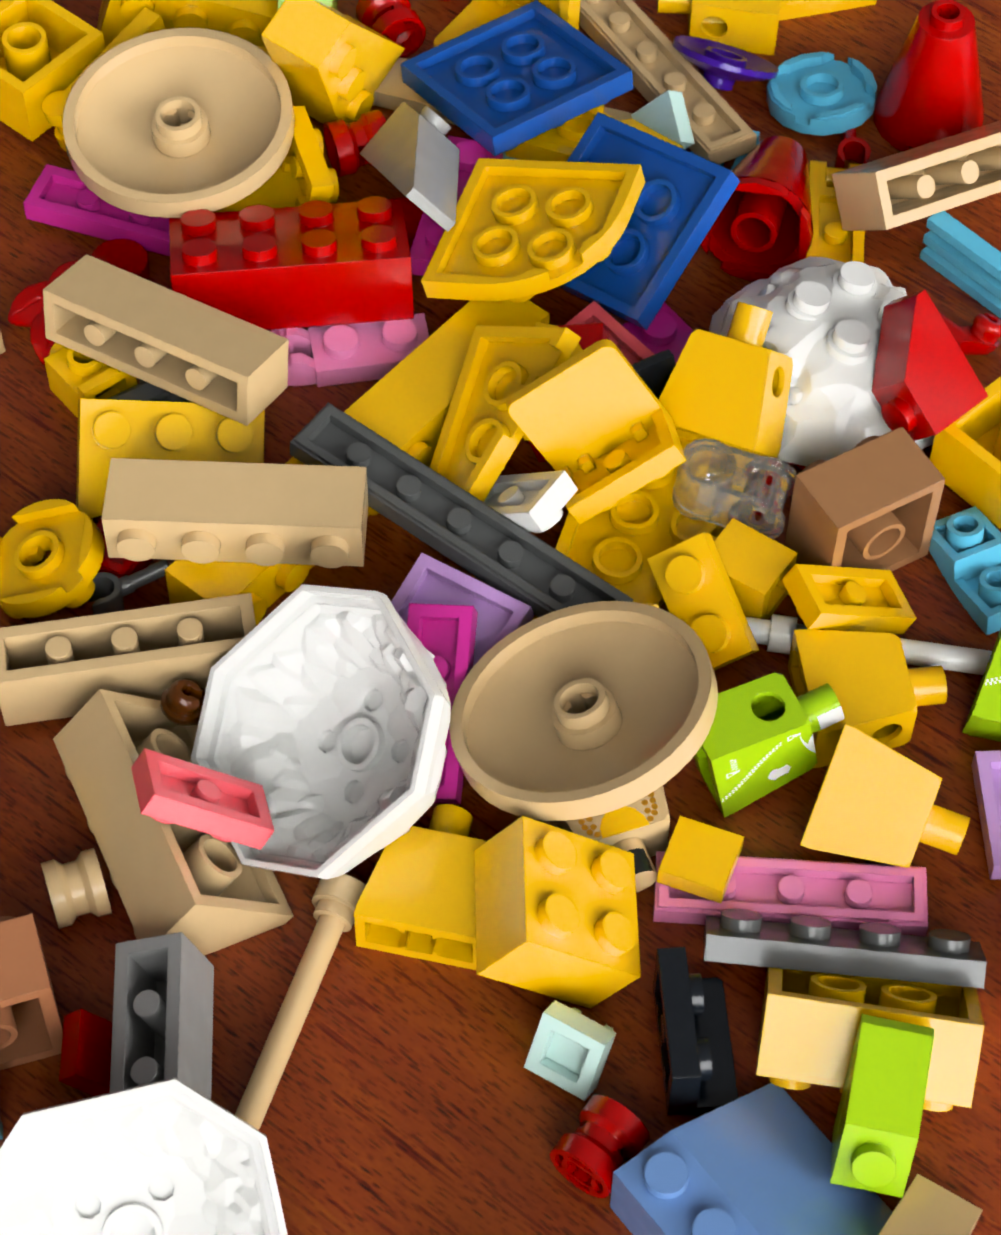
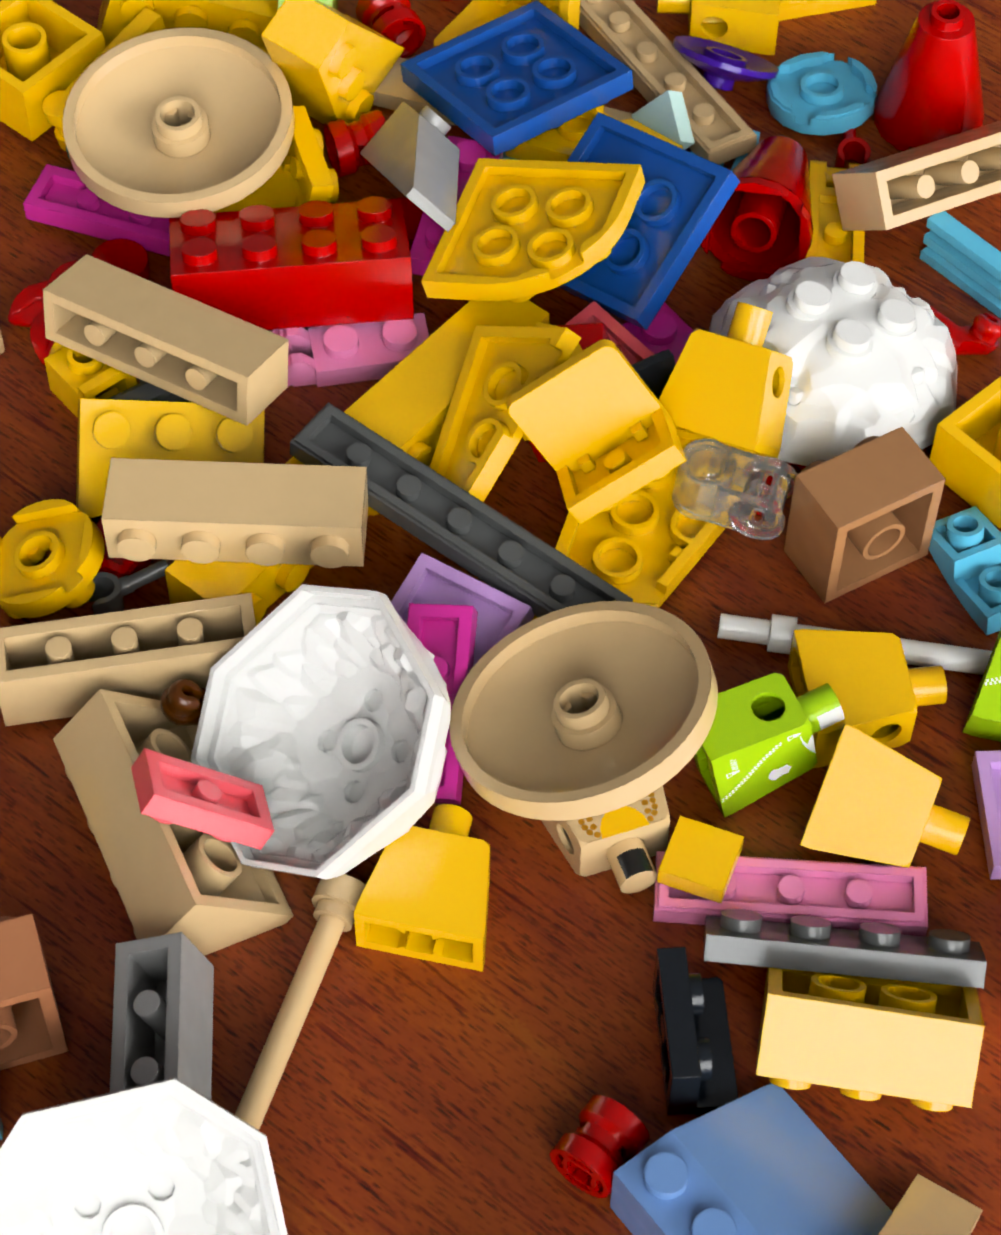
tan wheel [41,848,112,929] -> none
red tile [59,1009,112,1096] -> none
yellow brick [474,816,641,1009] -> none
white plate [483,470,578,534] -> none
light aqua tile [524,1000,617,1101] -> none
yellow plate [647,532,759,671] -> none
yellow brick [711,518,797,620] -> none
yellow plate [782,564,917,635] -> none
lime slope [830,1014,934,1198] -> none
slope [872,289,988,441] -> none

